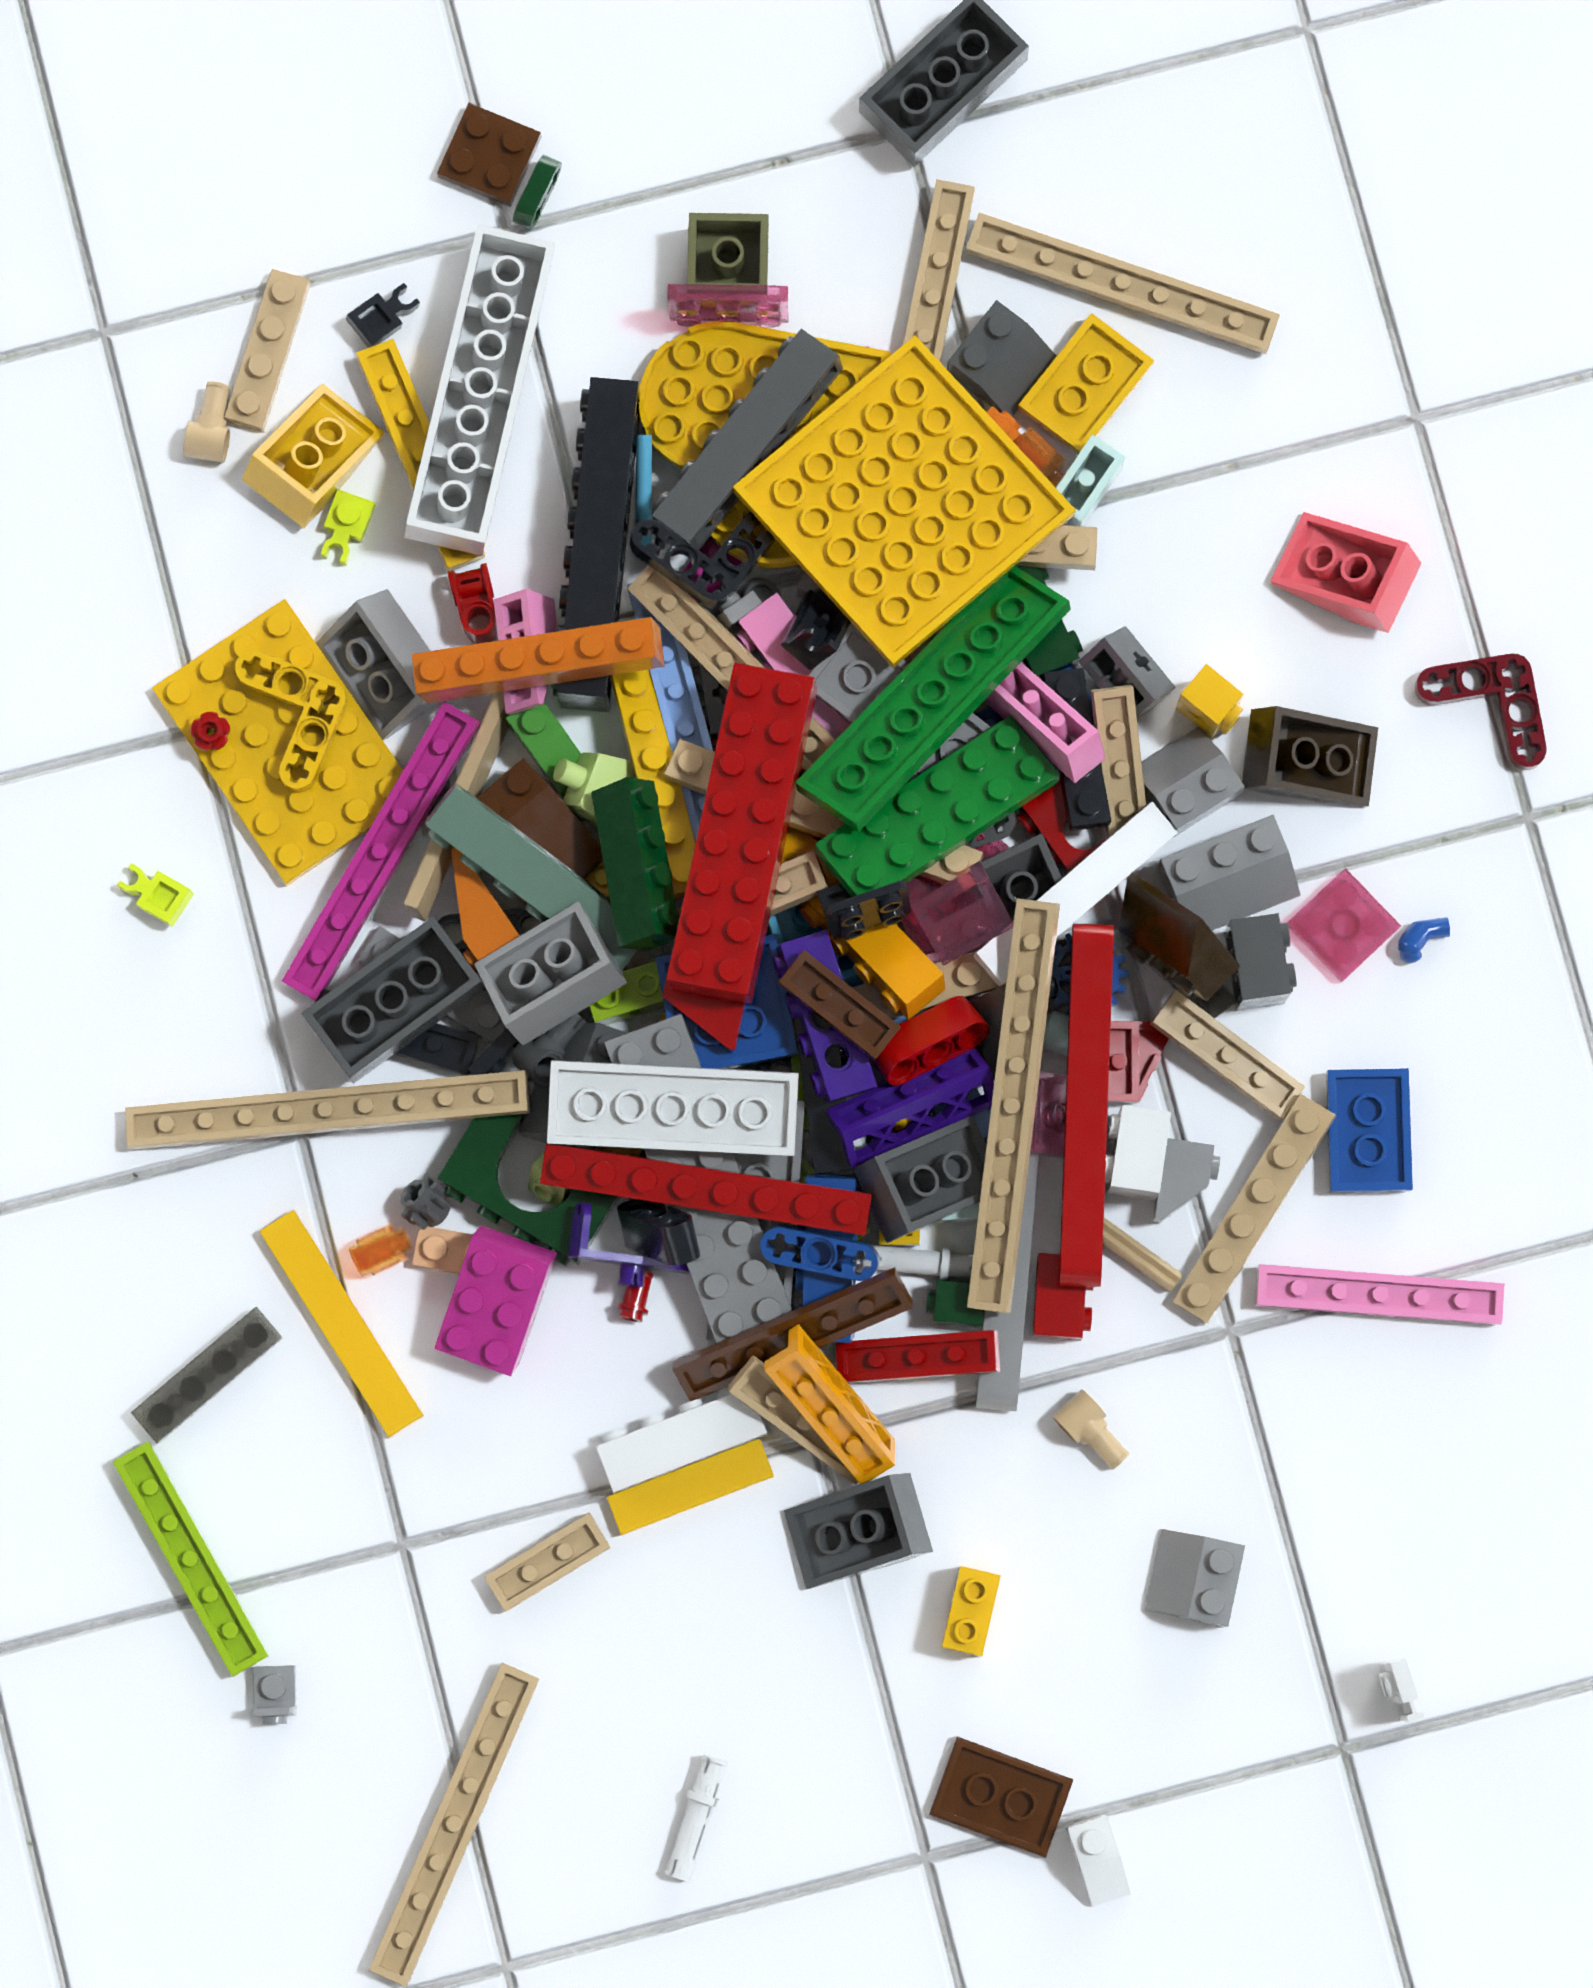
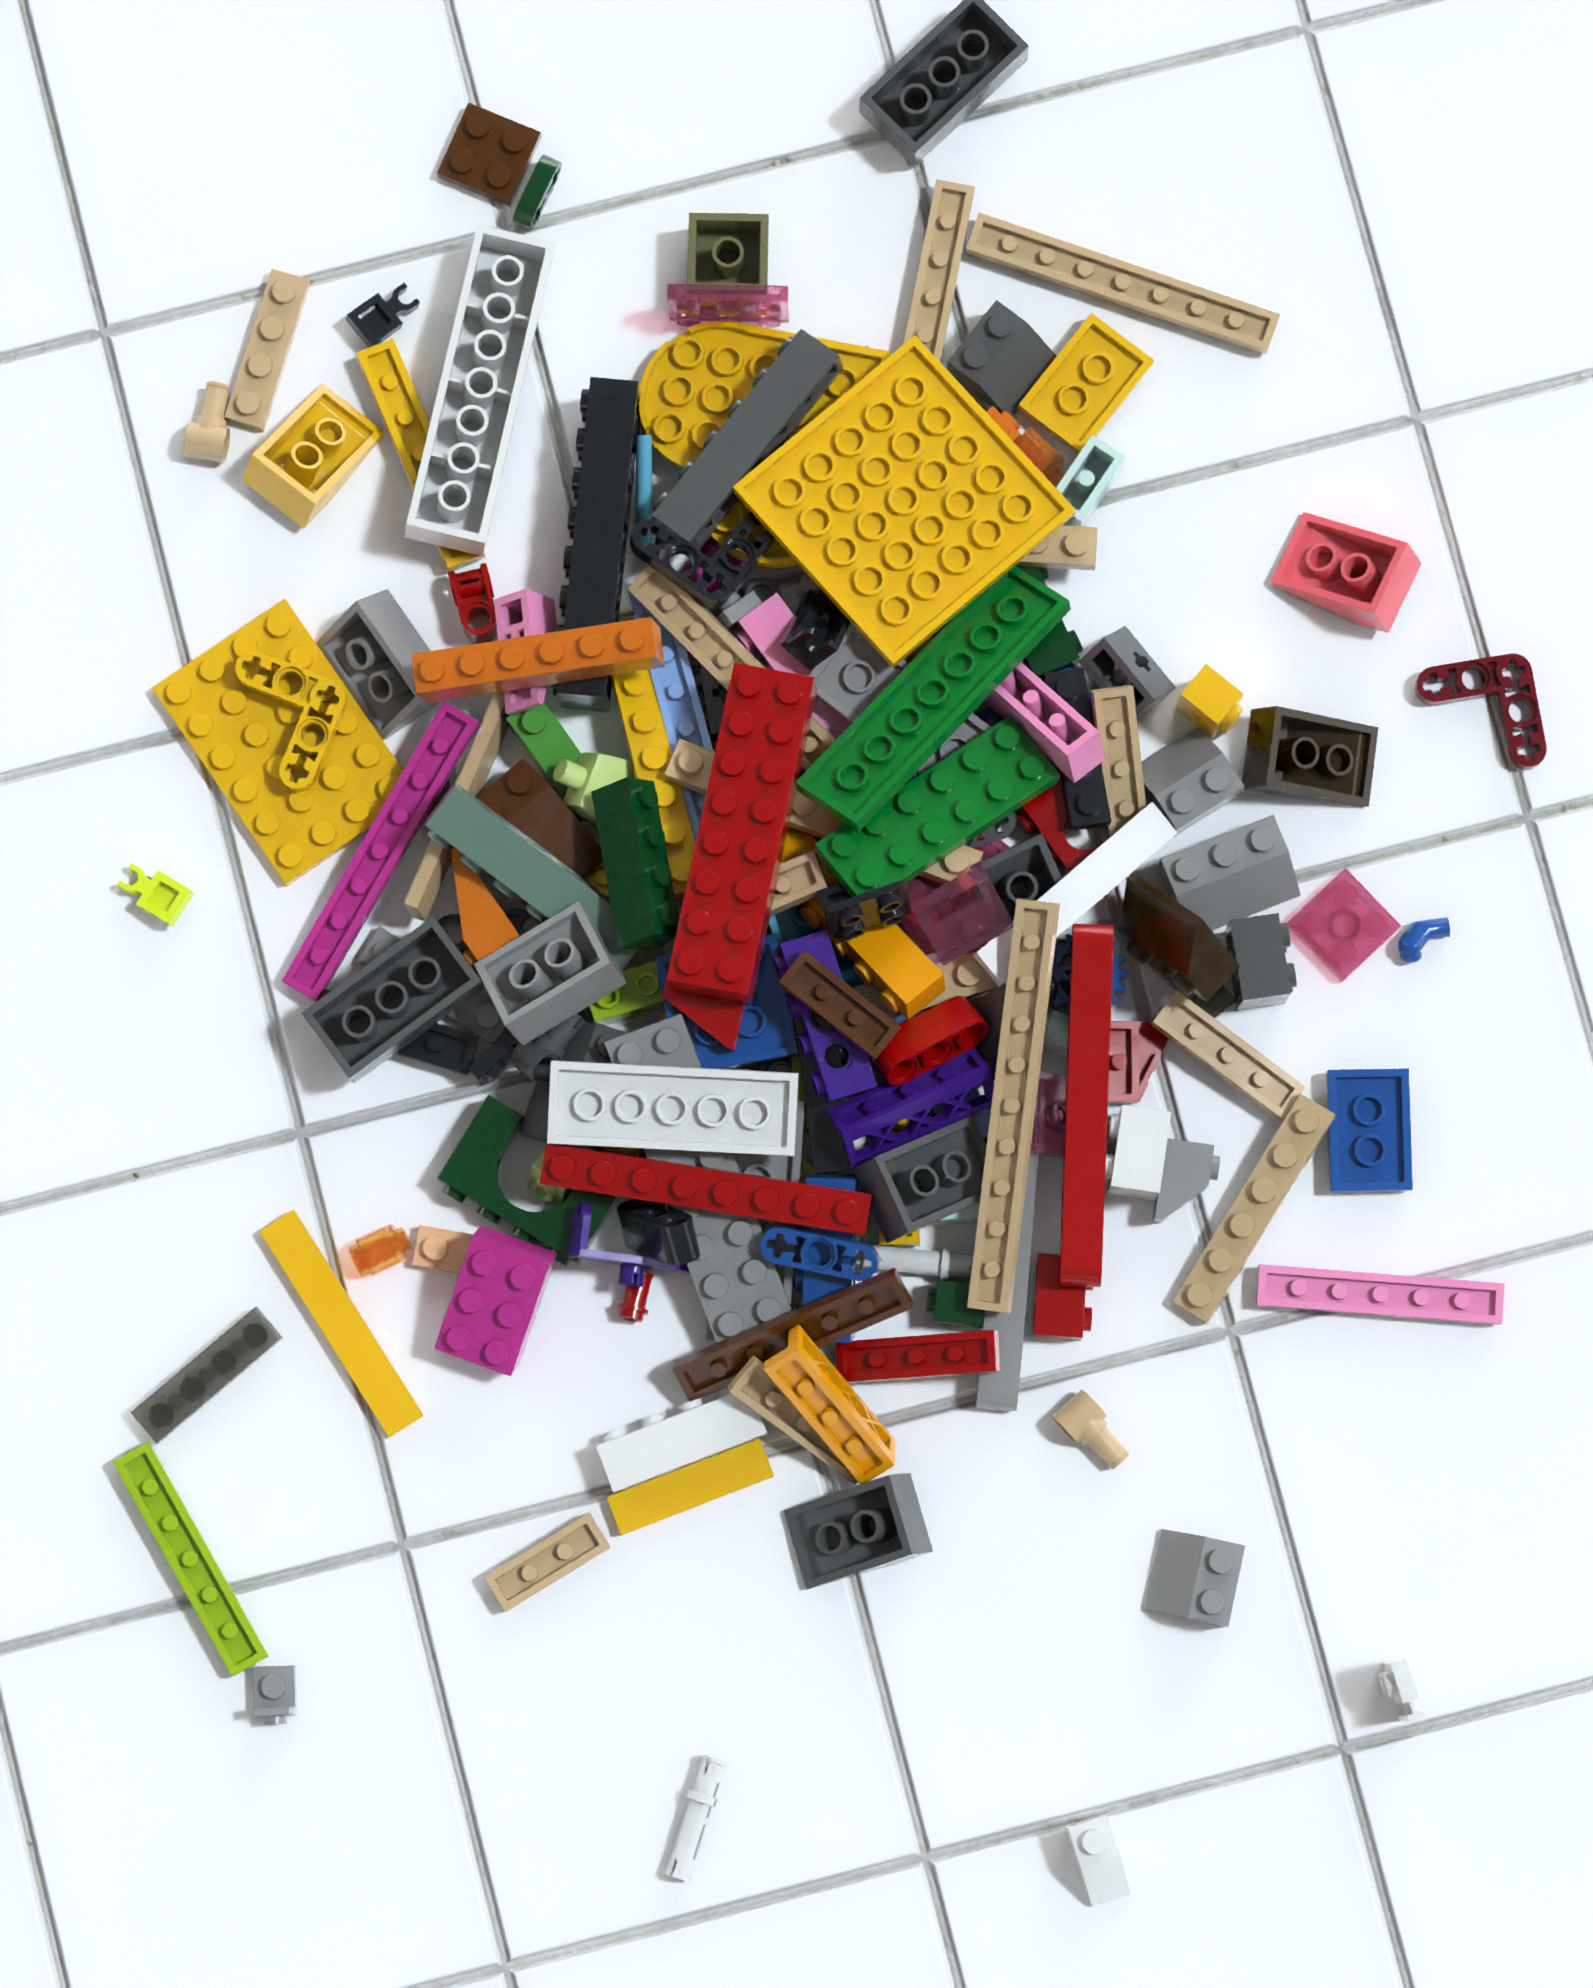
tan plate [125,1070,530,1150] -> none
red plate [190,712,230,751] -> none
neon yellow plate [320,489,376,566] -> none
tan plate [369,1662,540,1987] -> none
dark grey gear [401,1177,450,1230] -> none
reddish brown tile [929,1736,1074,1858] -> none
yellow brick [941,1566,1001,1657] -> none
tan axle [1103,1217,1182,1291] -> none

